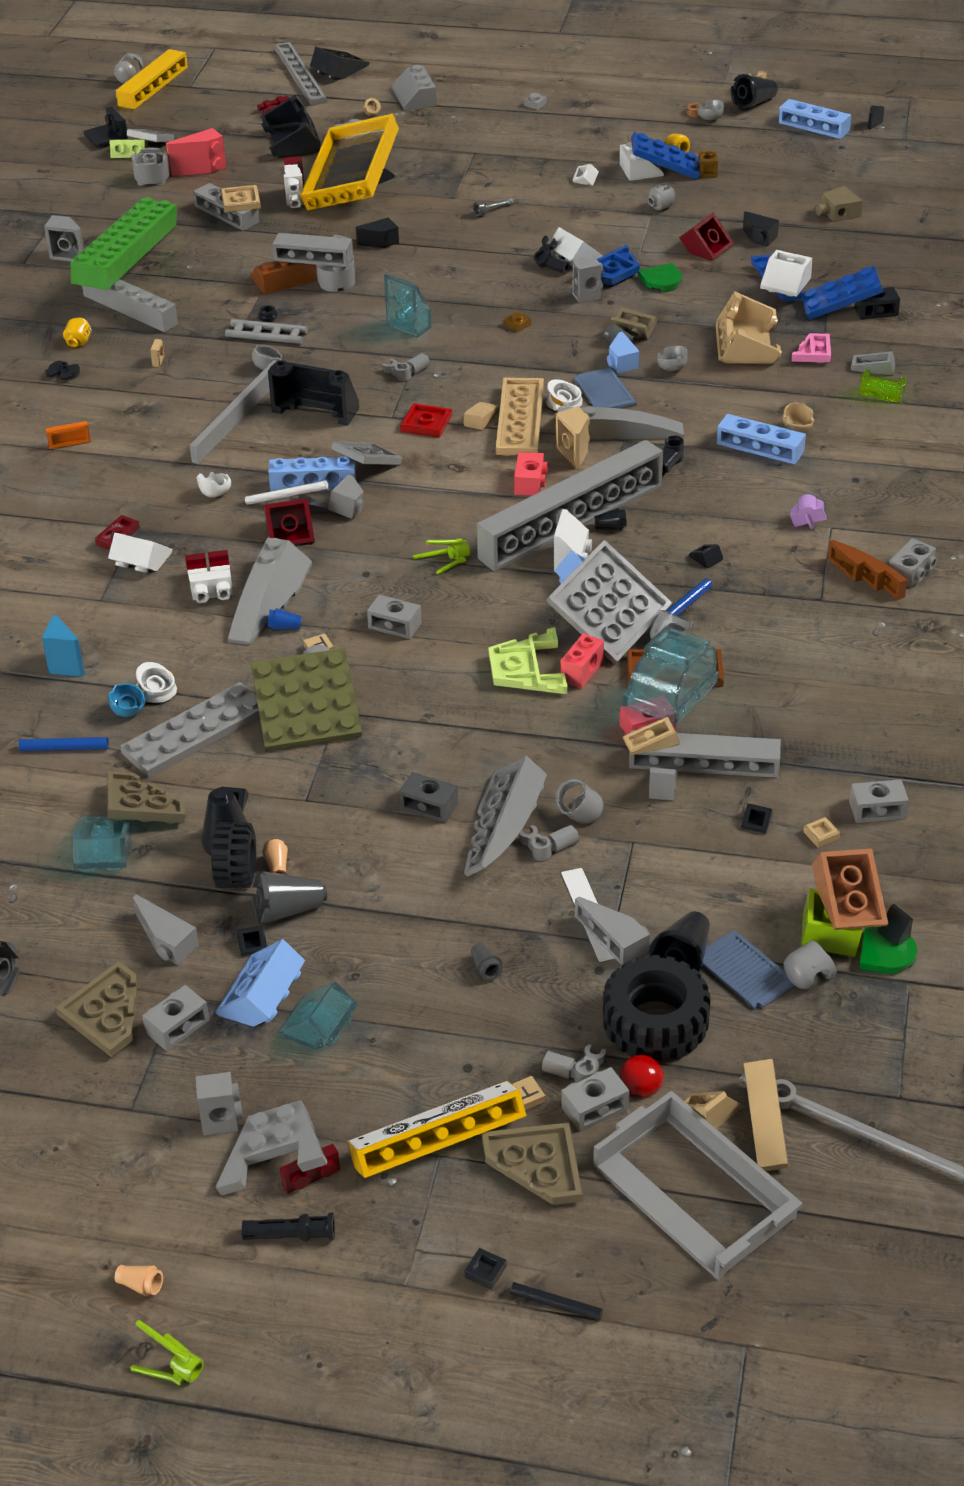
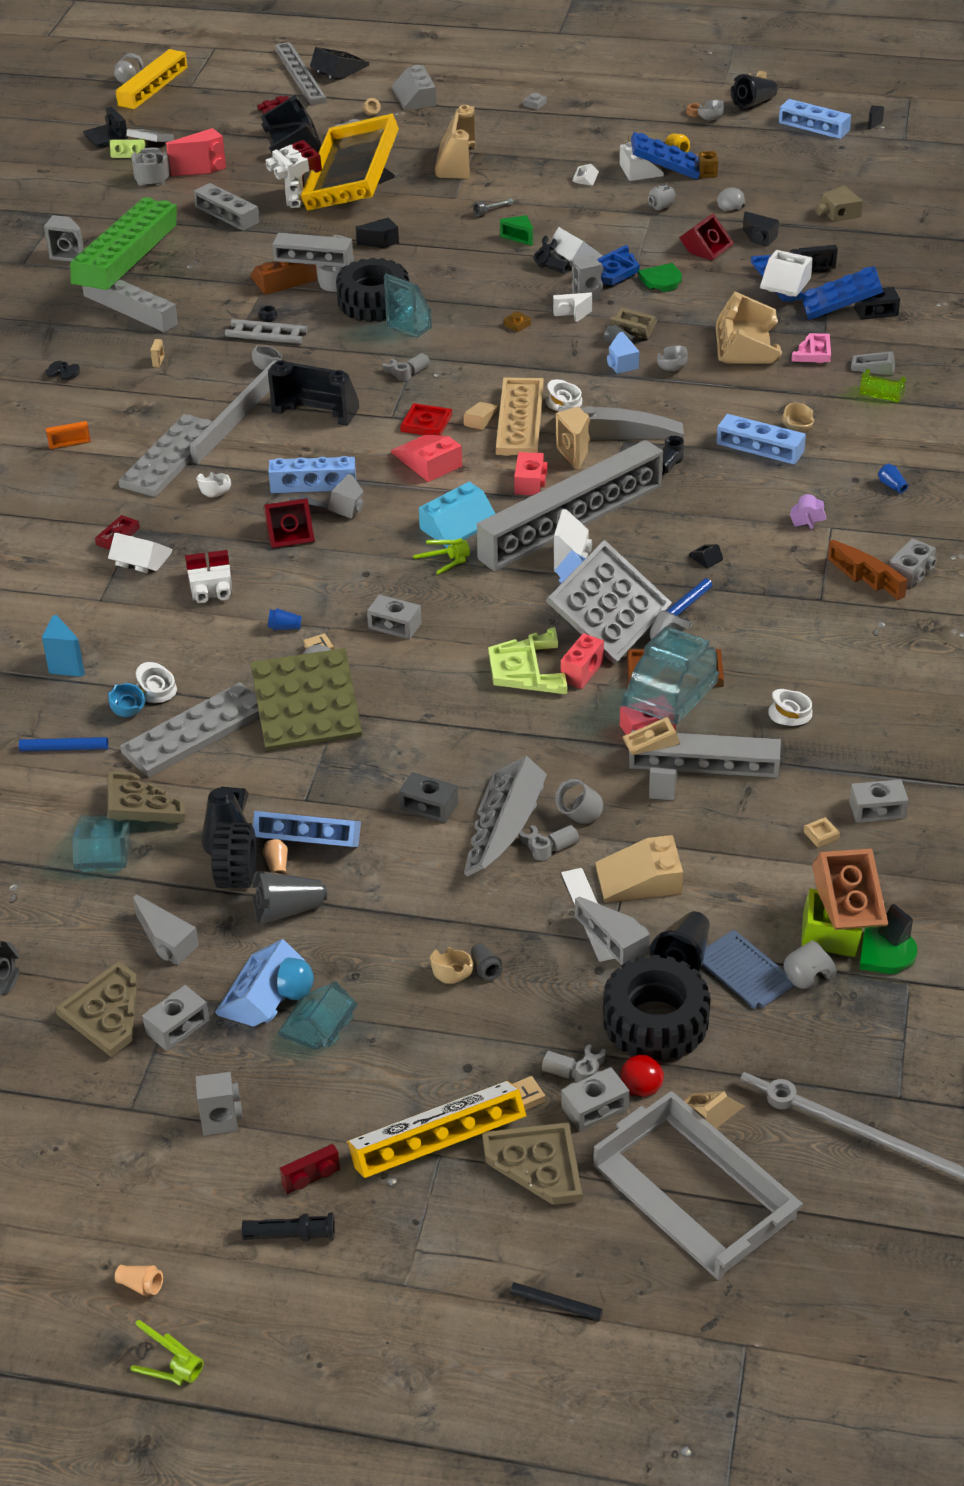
yellow head [63,318,92,347] -> none
light grey wing [216,1100,327,1196] -> none
tan tile [221,185,261,212] -> none
light grey wedge [228,538,312,645] -> none
black slope [236,925,267,956] -> none
white bar [245,481,328,505] -> none
light grey tile [331,441,403,465] -> none
black plate [464,1248,507,1290] -> none
sand blue window [573,367,637,409] -> none
black cone [594,508,627,529] -> none
black slope [741,803,773,834] -> none
tan tile [744,1059,789,1171] -> none
none -> light grey plate [118,414,213,497]
none -> light blue brick [253,811,361,847]
none -> white hips [266,140,322,181]
none -> dark azure hair [277,957,314,1001]
none -> black tyre [336,258,410,322]
none -> coral slope [391,435,462,482]
none -> medium azure slope [419,482,495,548]
none -> tan hair [430,947,473,984]
none -> tan windscreen [435,105,476,179]
none -> green slope [500,215,533,246]
none -> white slope [553,292,592,322]
none -> tan slope [595,835,683,903]
none -> light grey hair [717,187,745,211]
none -> white piece [768,689,813,726]
none -> black bracket [790,245,838,271]
none -> blue cone [878,463,909,494]

